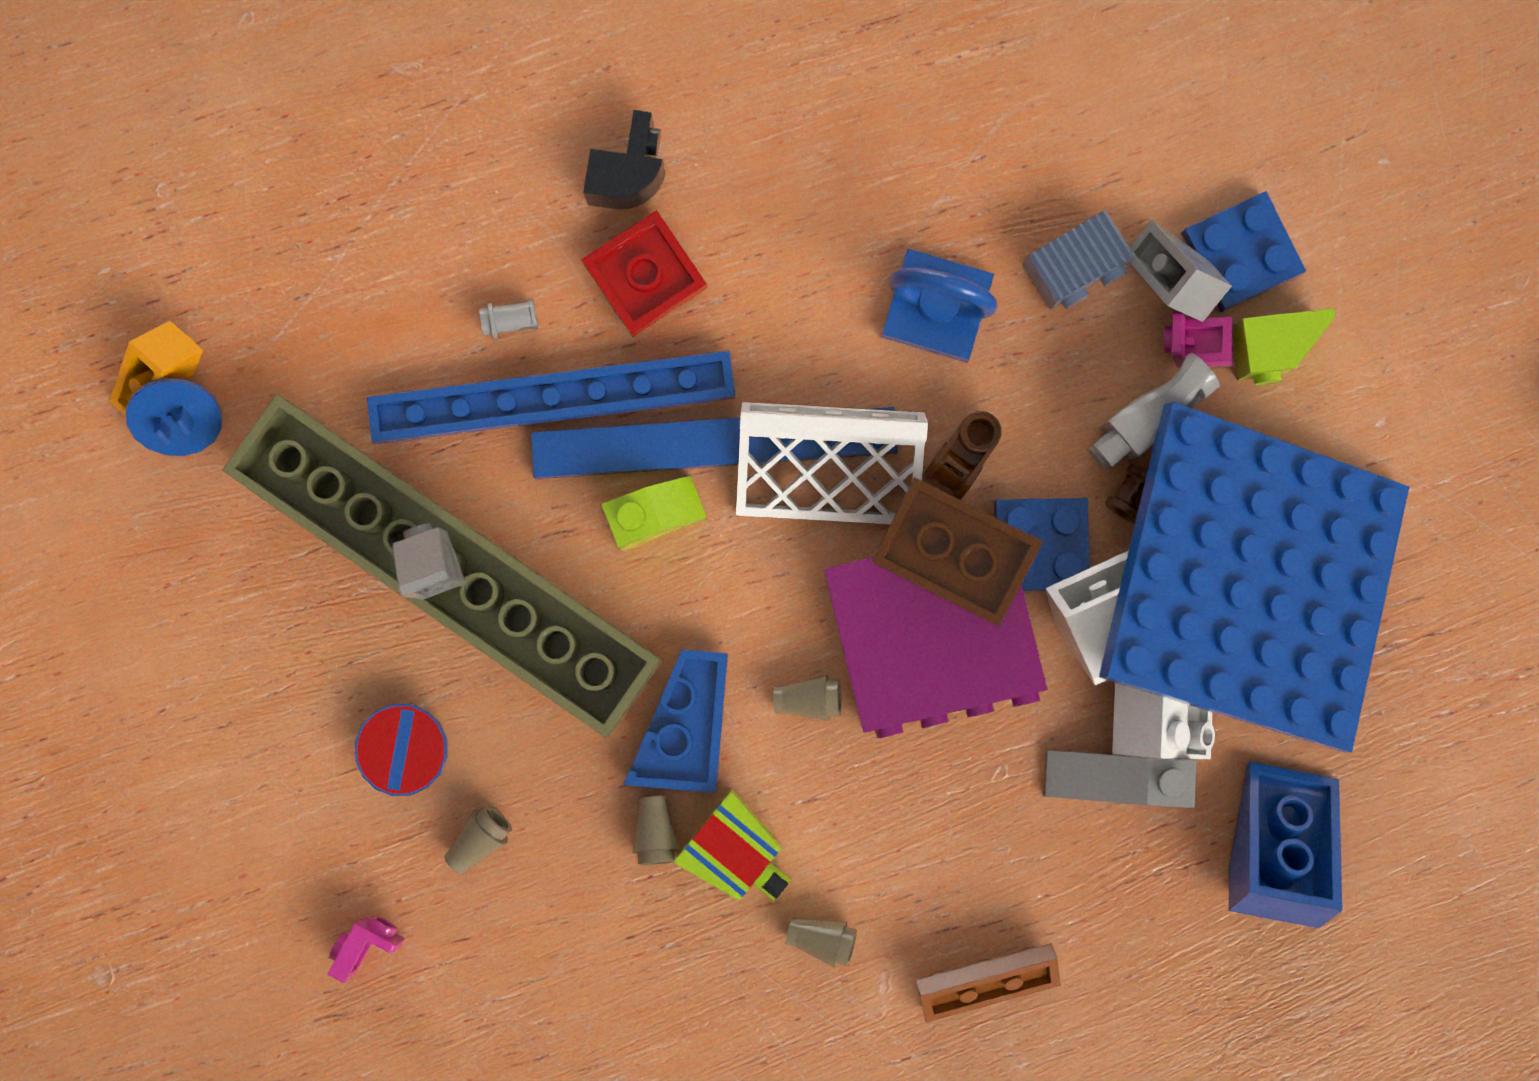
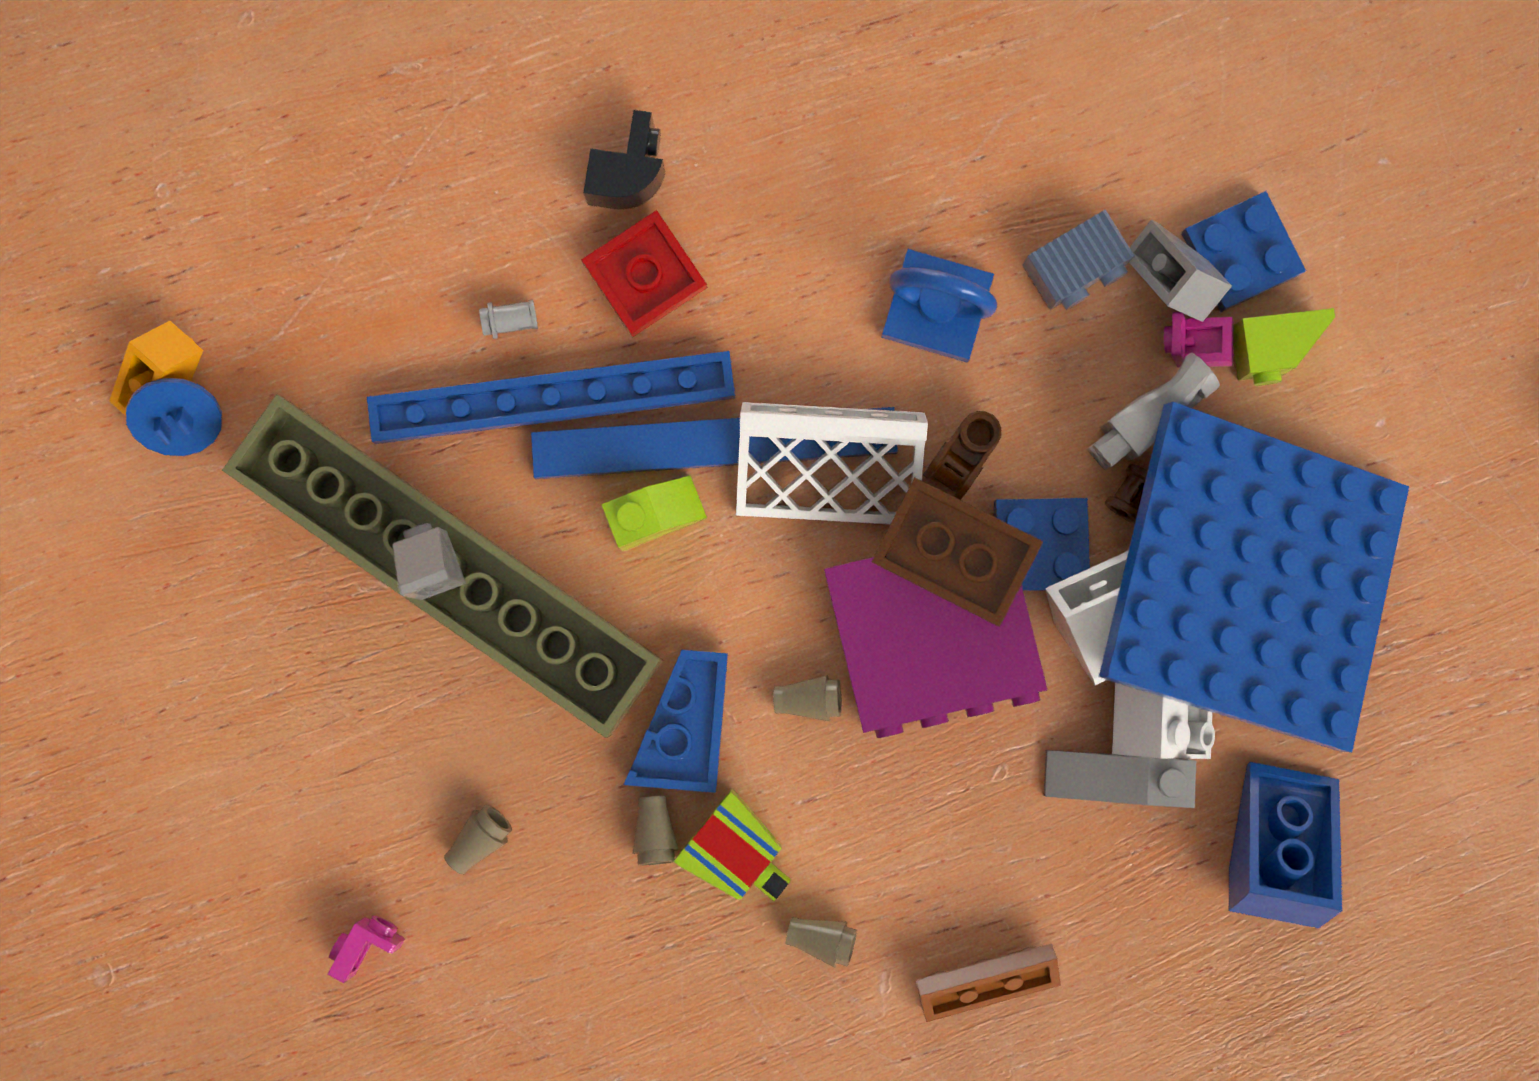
red piece [355,704,448,796] -> none

